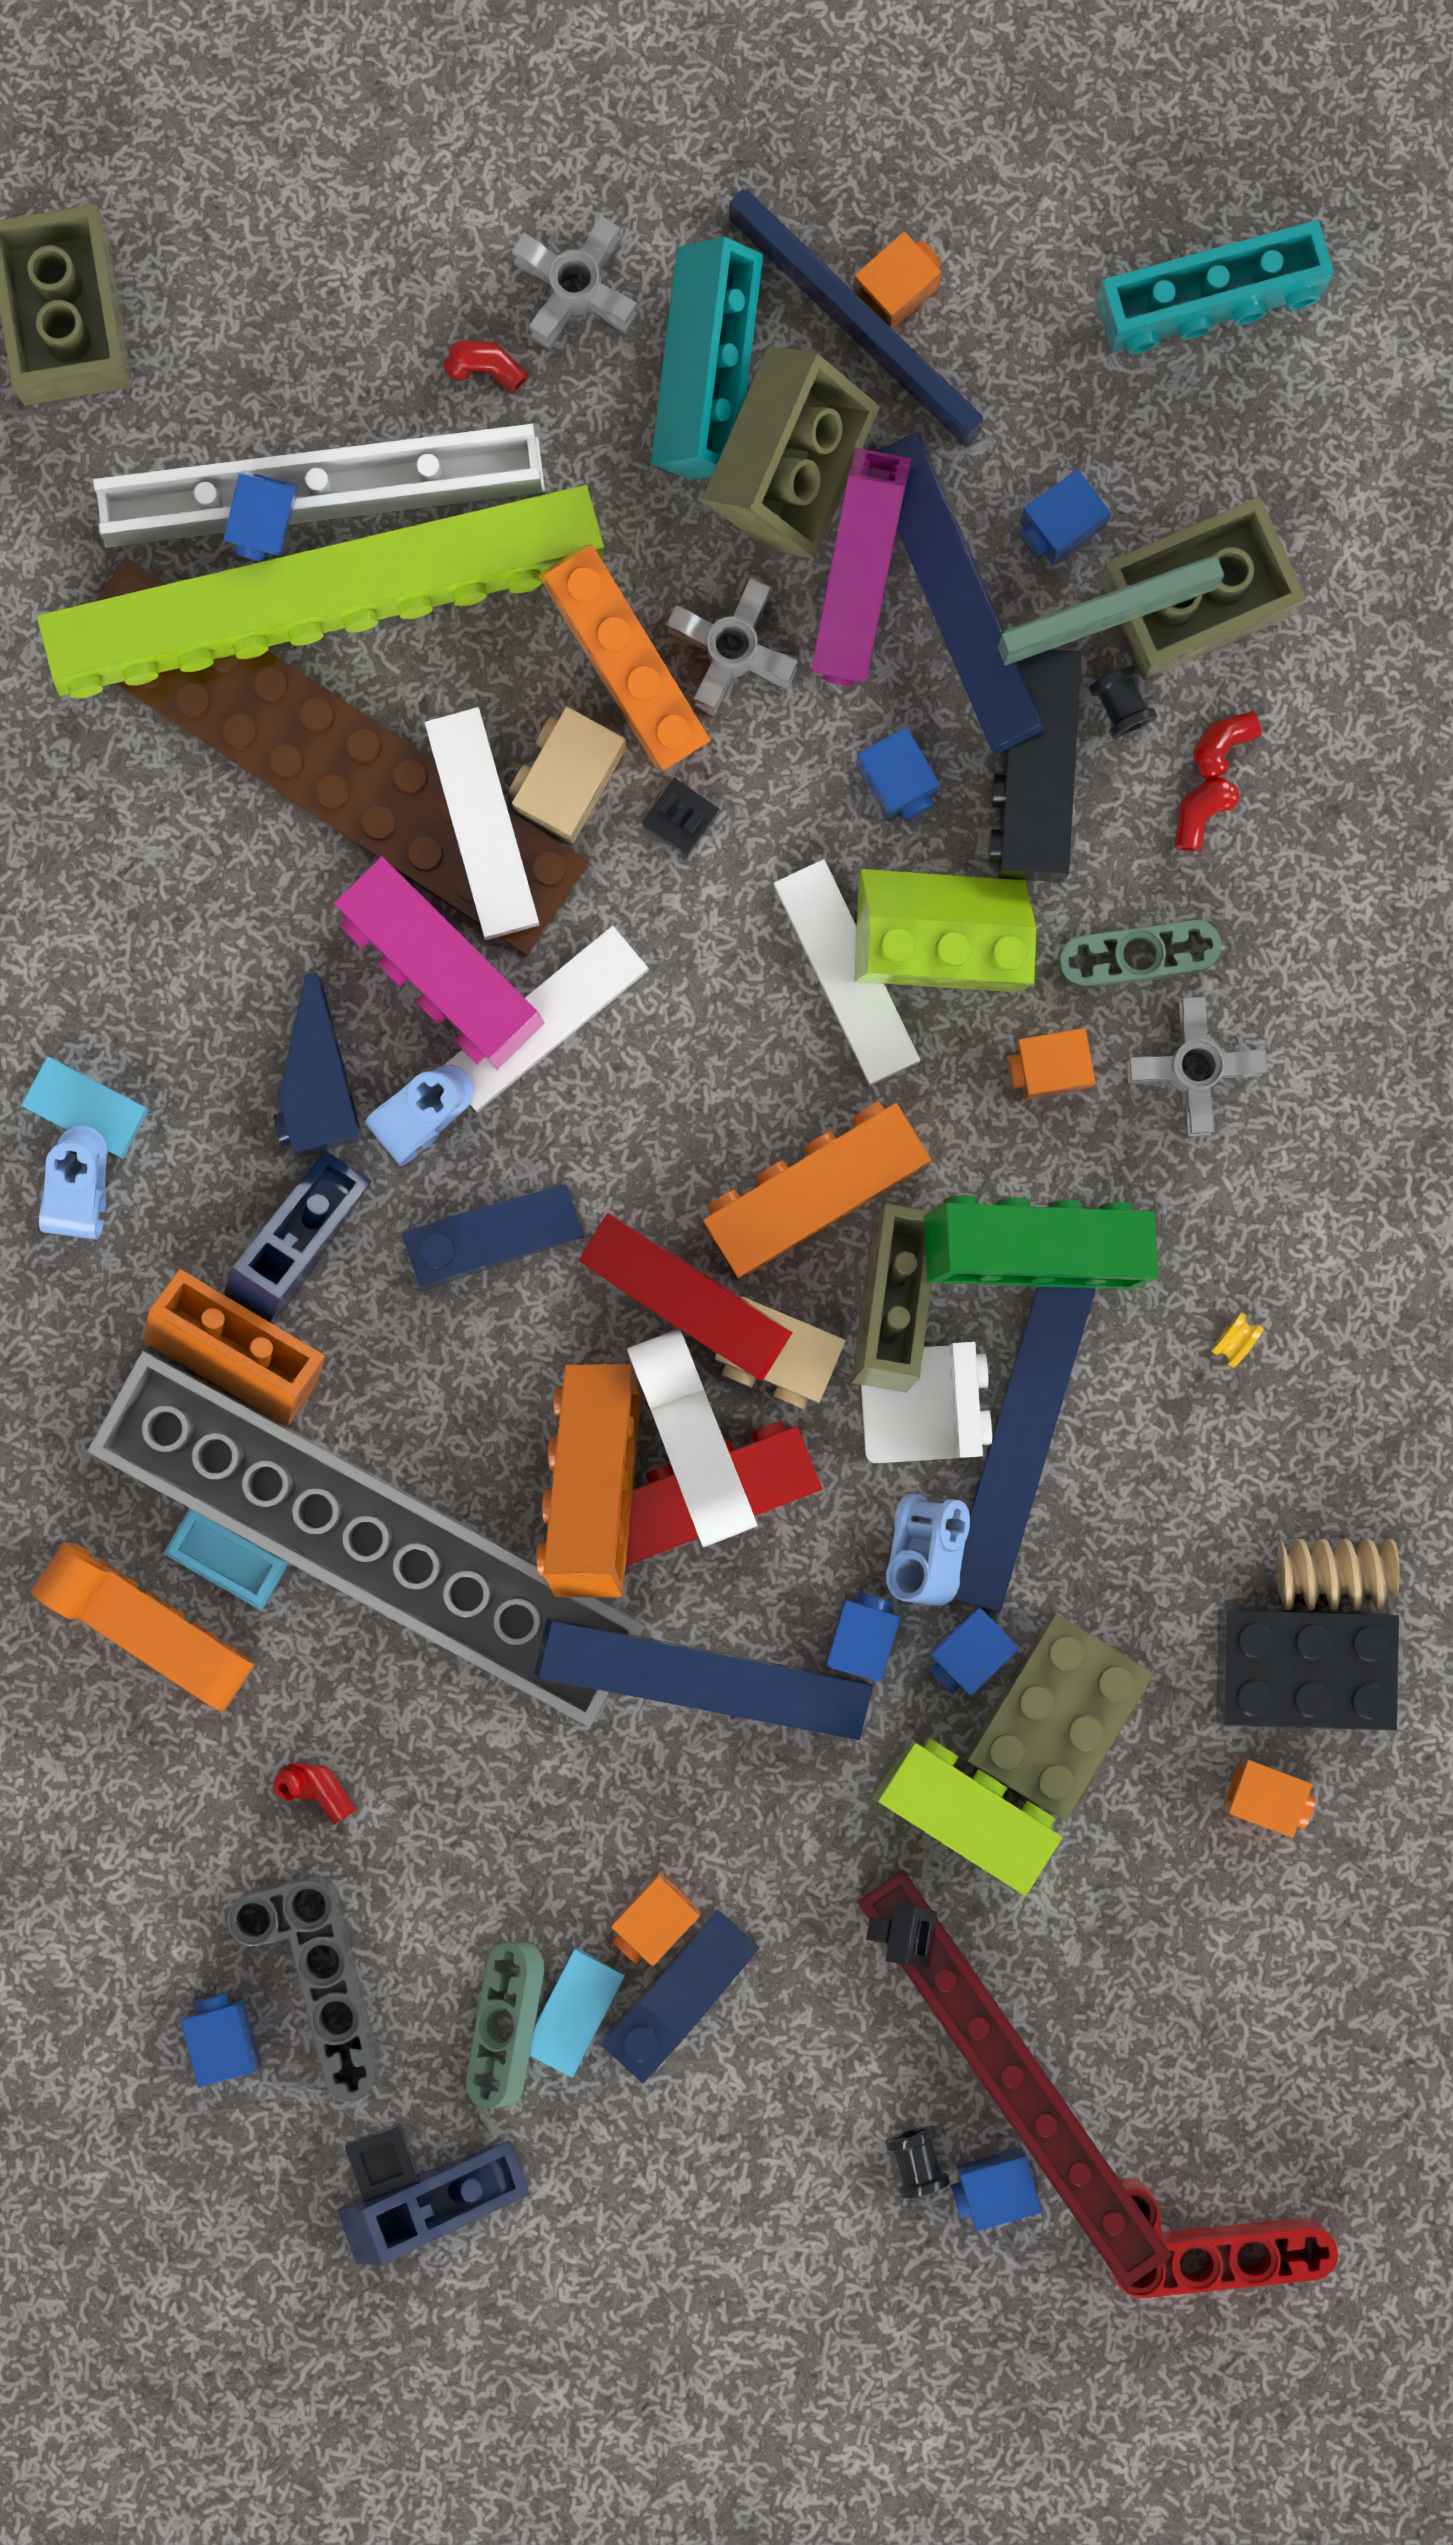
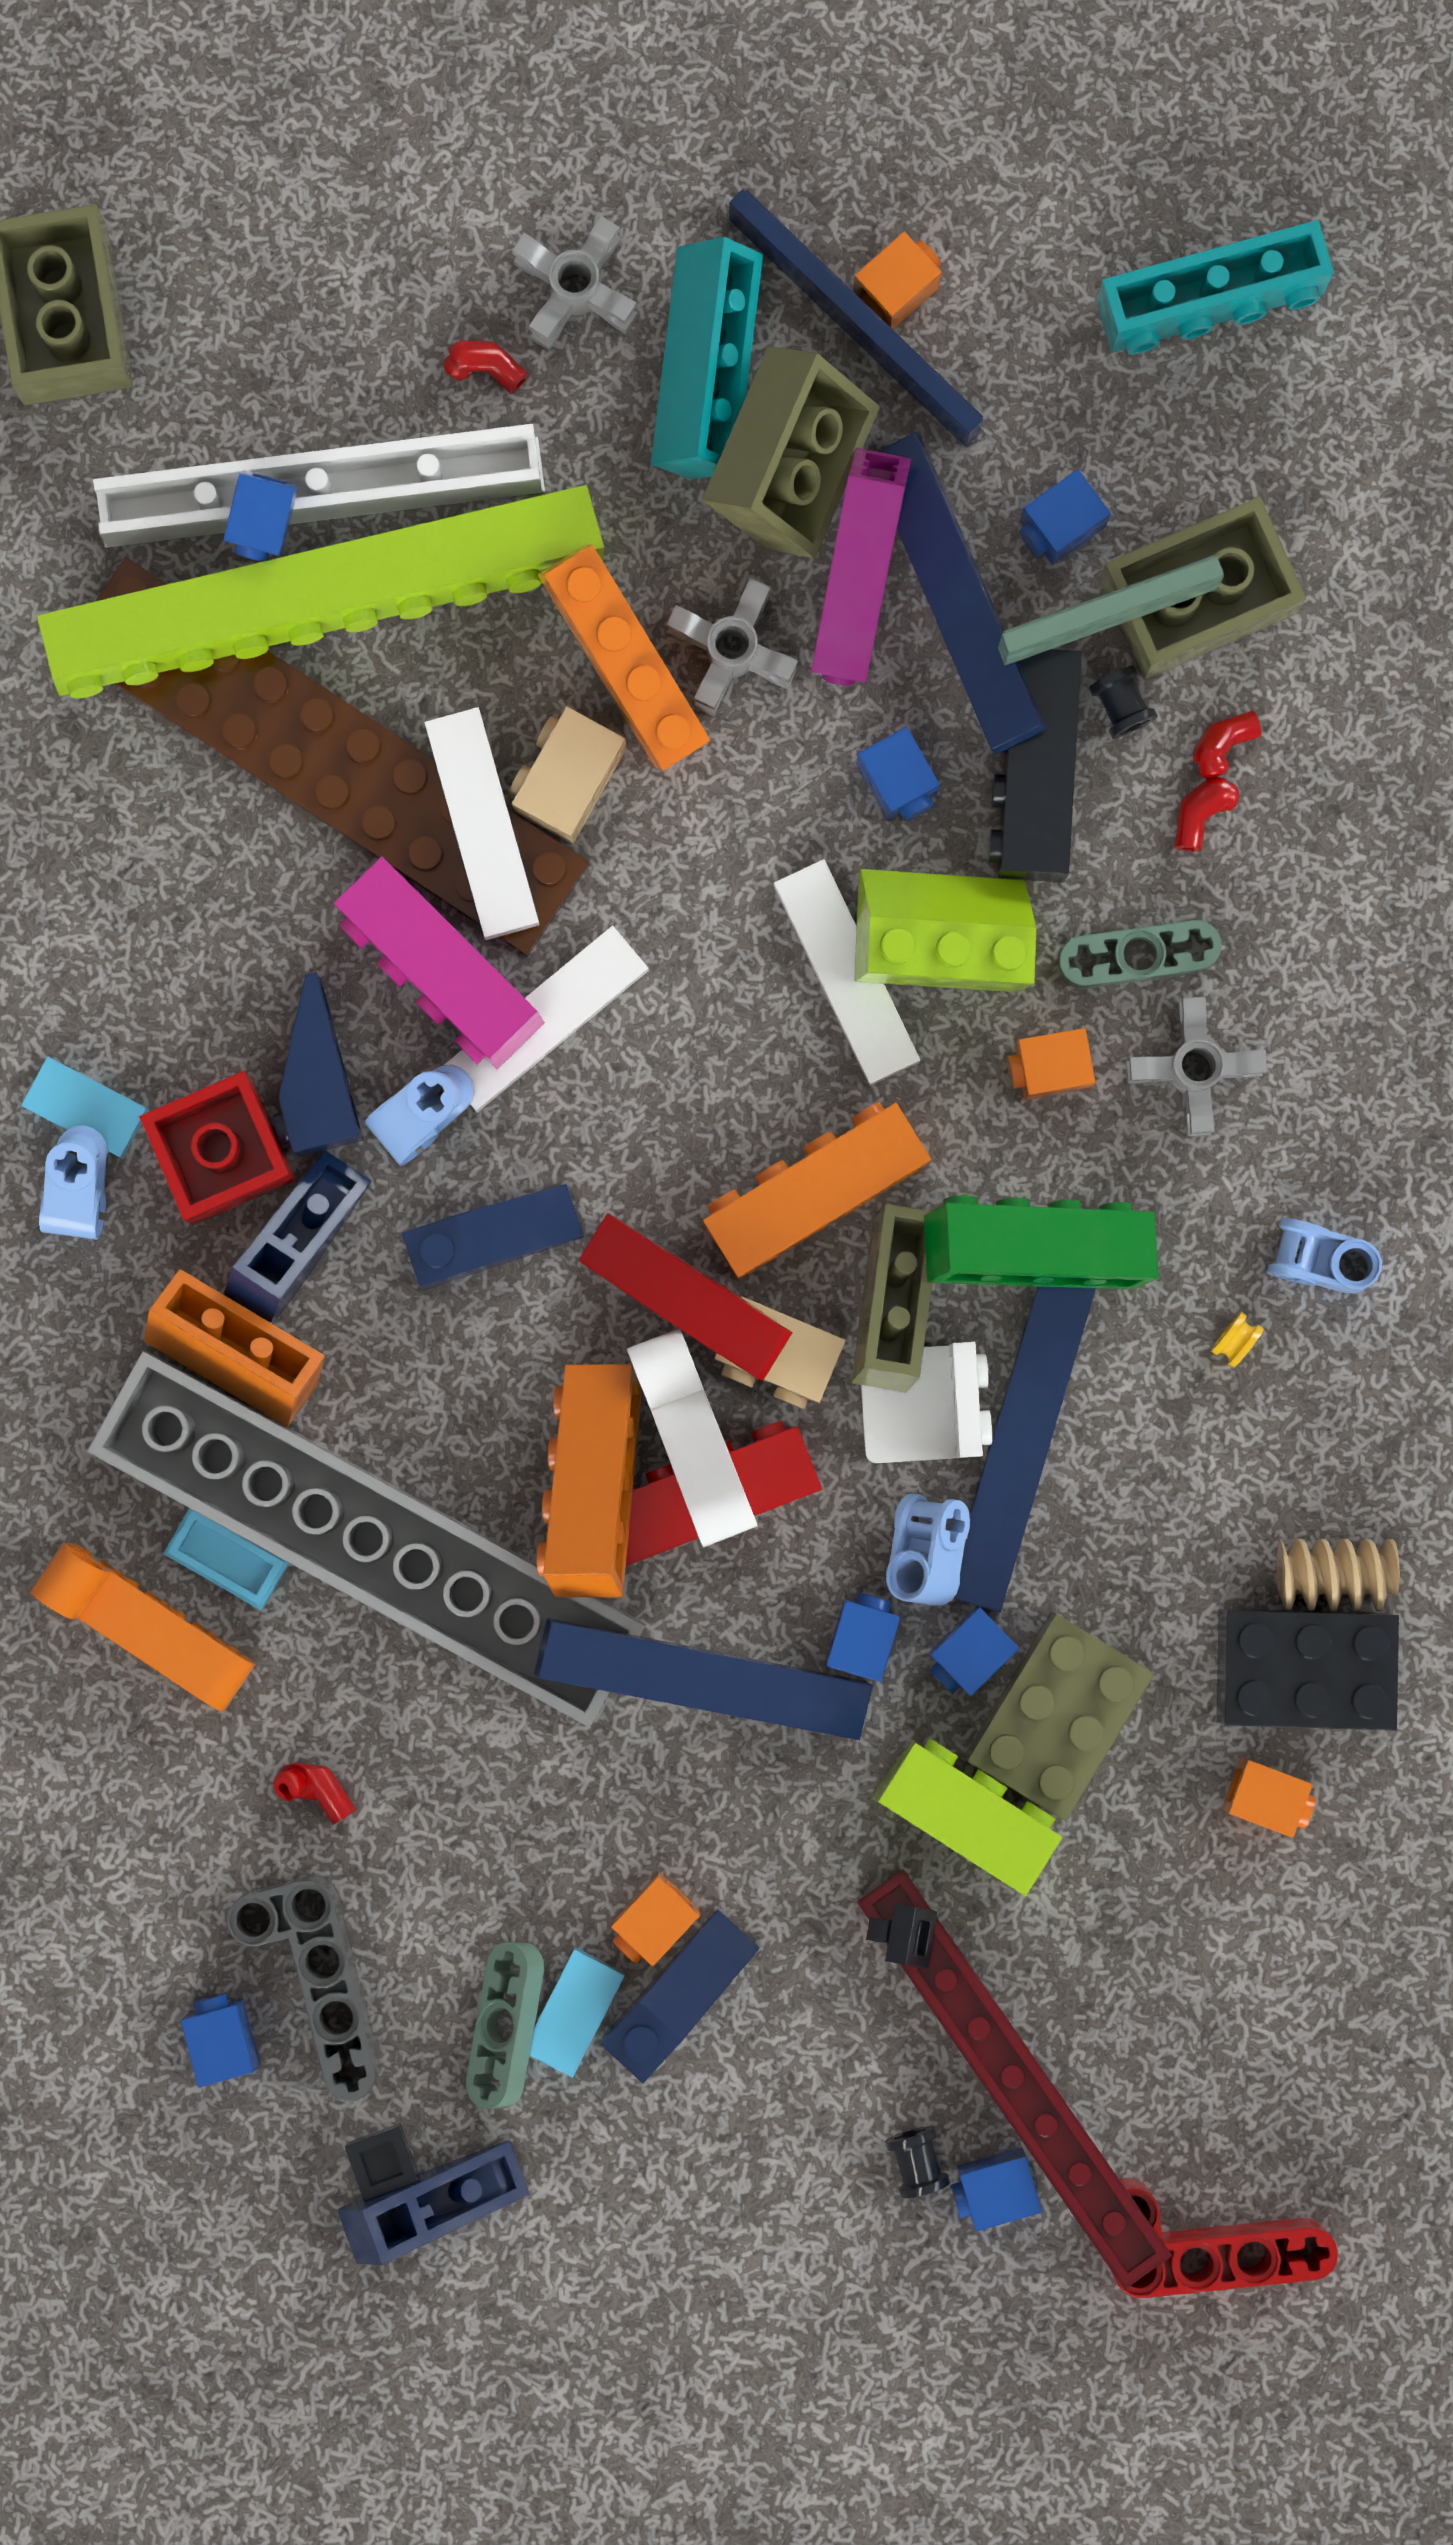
black tile [642,777,720,857] -> none
none -> red brick [139,1071,297,1226]
none -> light blue piece [1267,1218,1382,1294]

